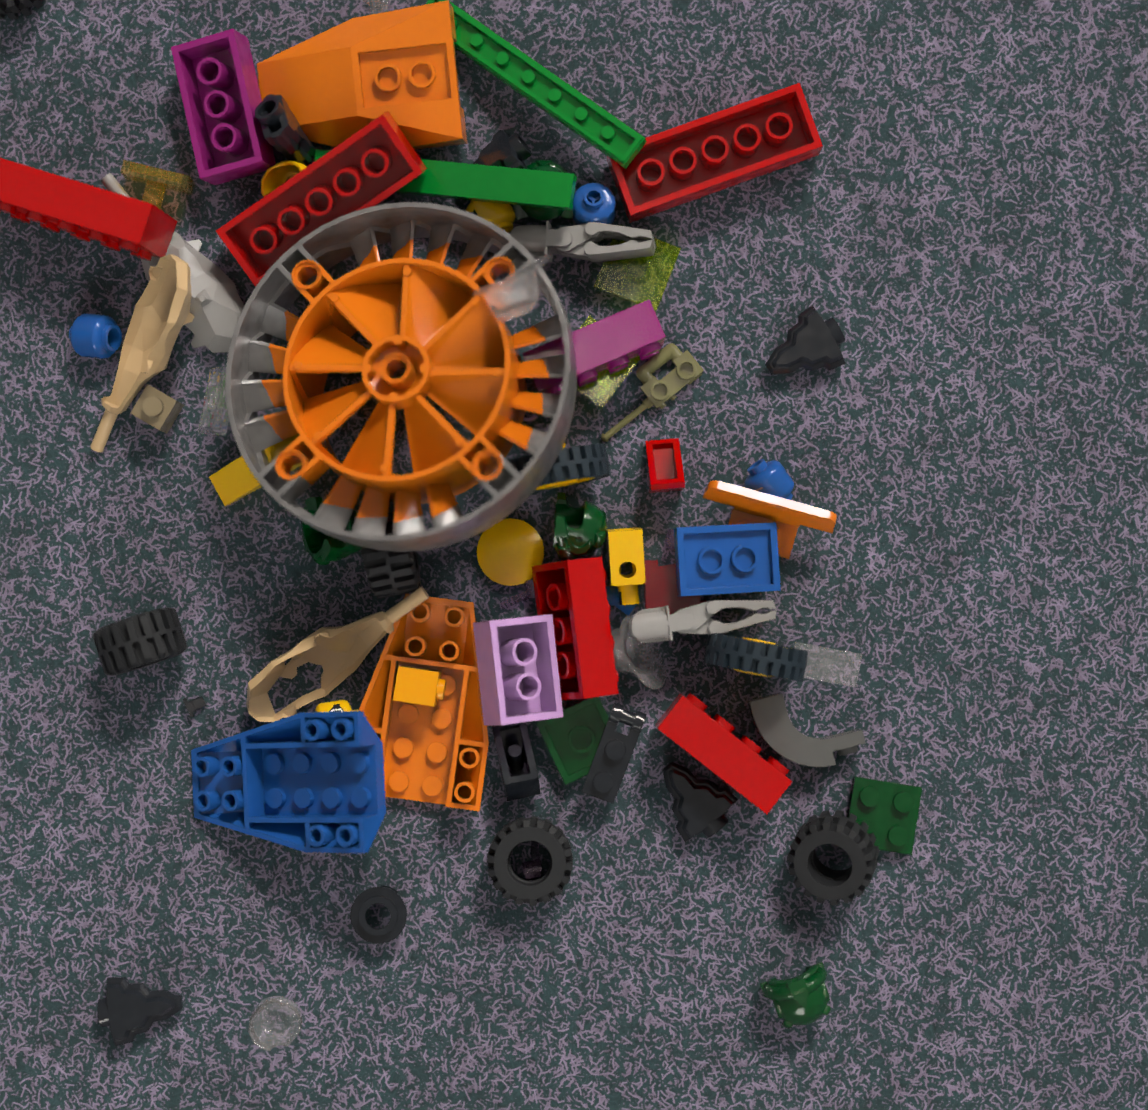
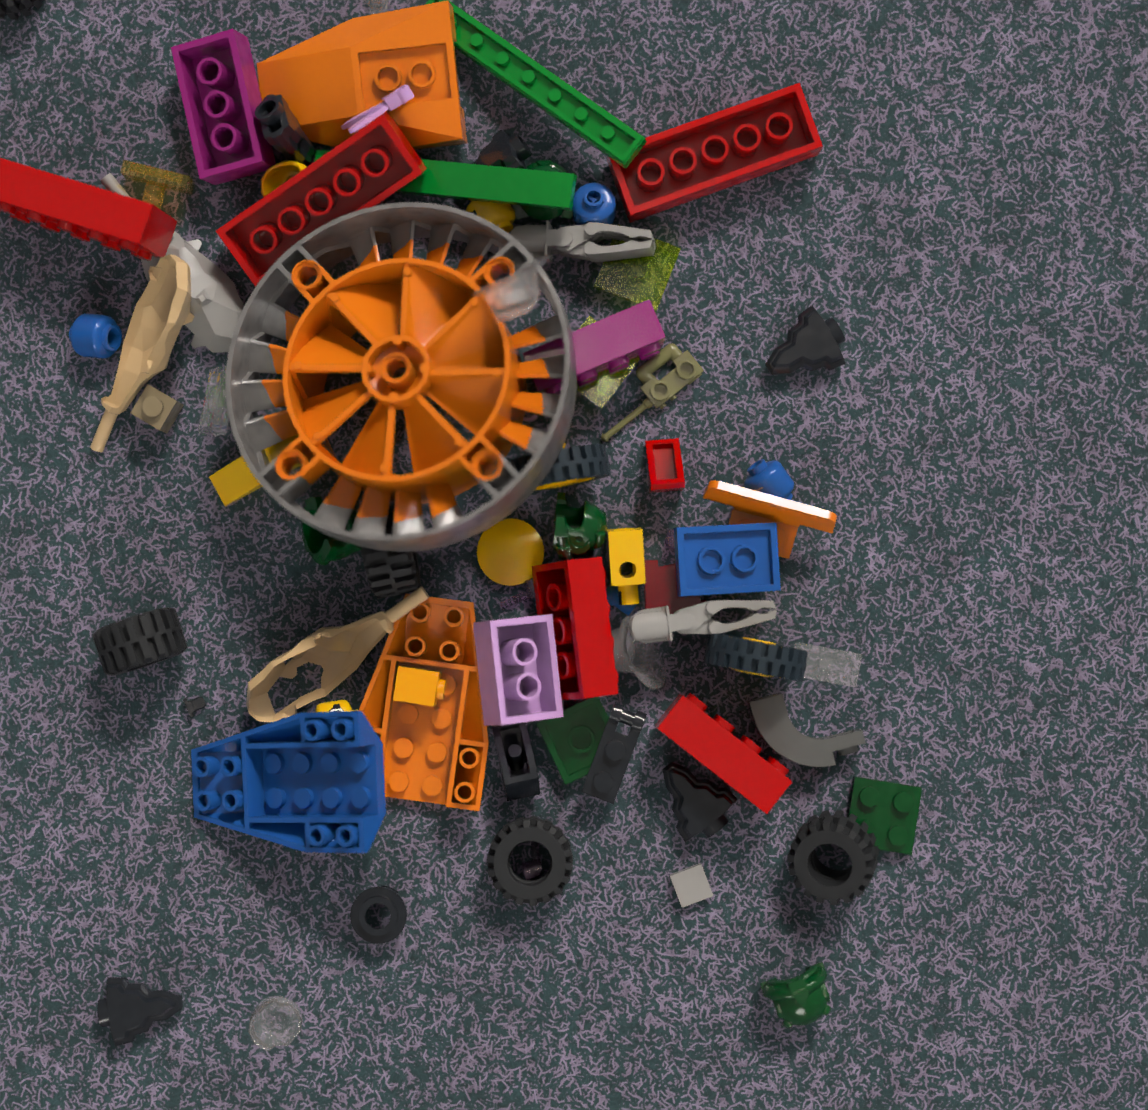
none -> lavender piece [341,84,415,133]
none -> light grey tile [670,863,713,908]

